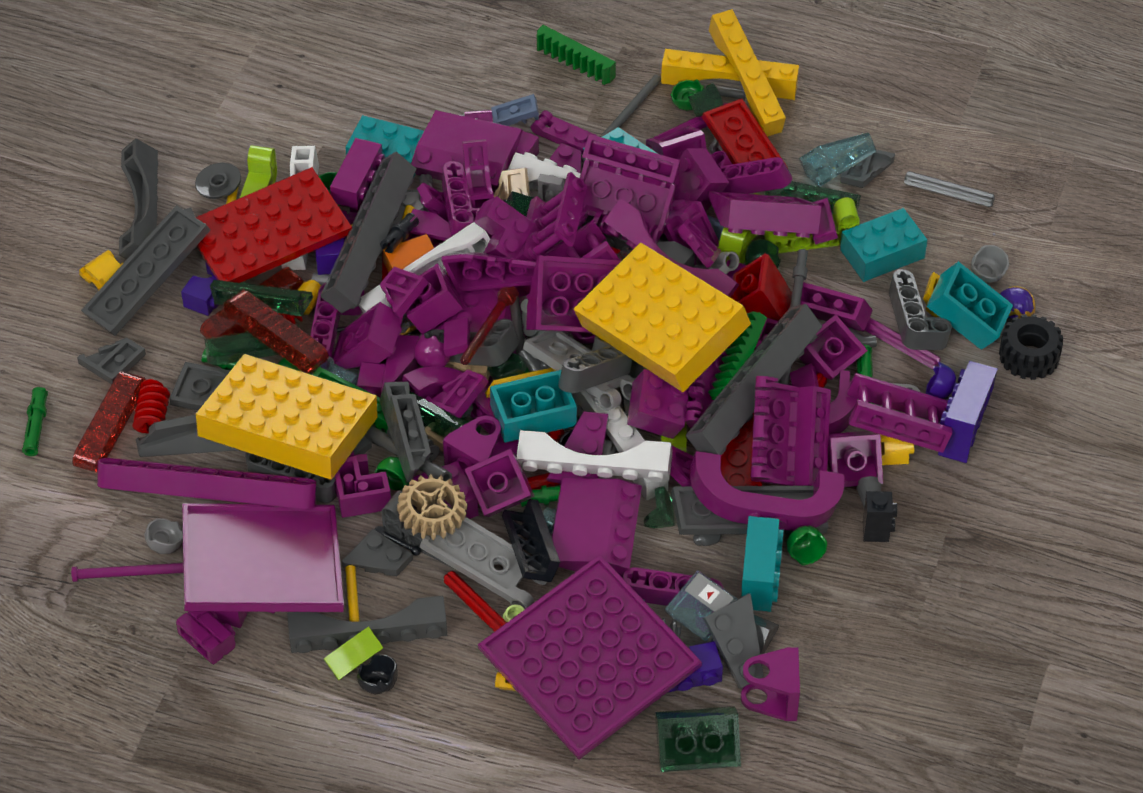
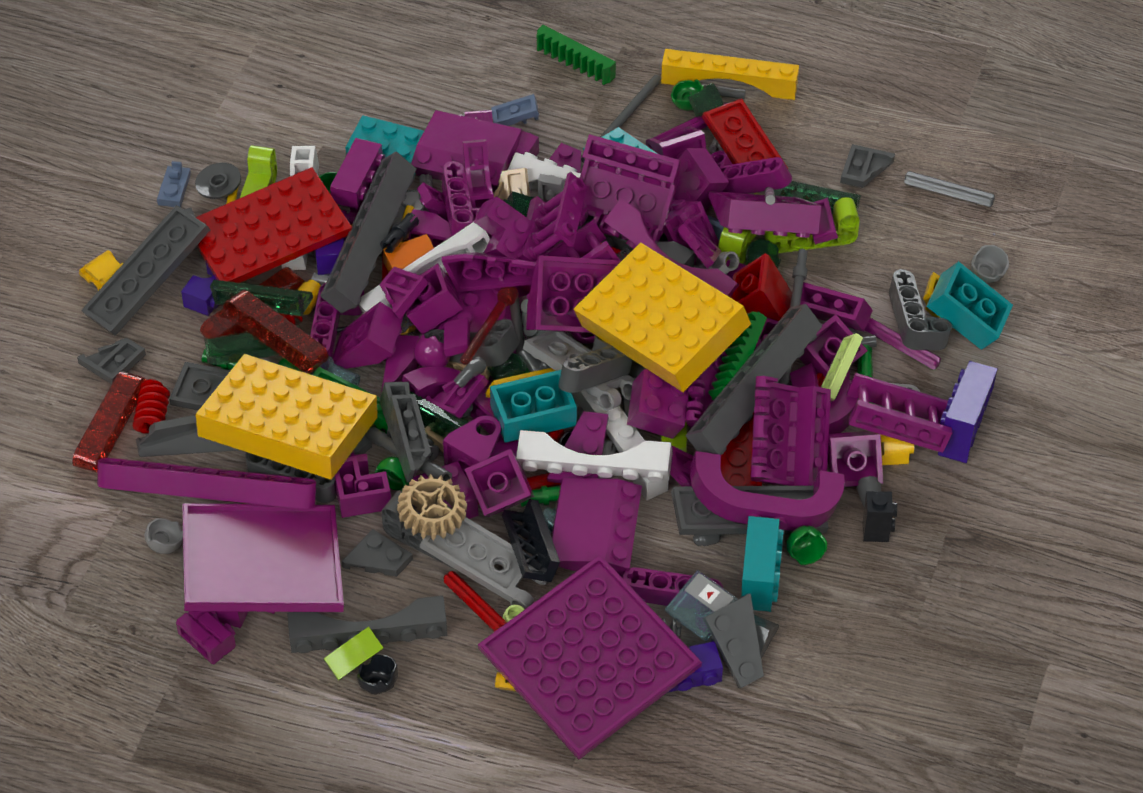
green pin [22,387,48,456] -> none
magenta bar [71,563,183,582] -> none
dark grey arch [119,139,159,259] -> none
yellow bar [345,565,360,622] -> none
magenta brick [357,362,386,398] -> none
black hinge [374,526,421,556] -> none
magenta plate [530,110,597,155] -> none
clear green tile [644,486,675,528] -> none
clear green slope [655,706,741,772] -> none
yellow arch [709,9,786,137] -> none
magenta hose [741,647,800,721] -> none
clear light blue slope [799,133,876,187] -> none
teal brick [840,208,927,282] -> none
dark purple hair [926,362,956,399] -> none
black tyre [999,314,1063,380] -> none
dark purple hair [1000,286,1035,319] -> none
none -> sand blue plate [157,161,191,208]
none -> dark grey arm [454,357,486,388]
none -> light grey bar [765,187,775,205]
none -> yellowish green tile [821,333,863,401]

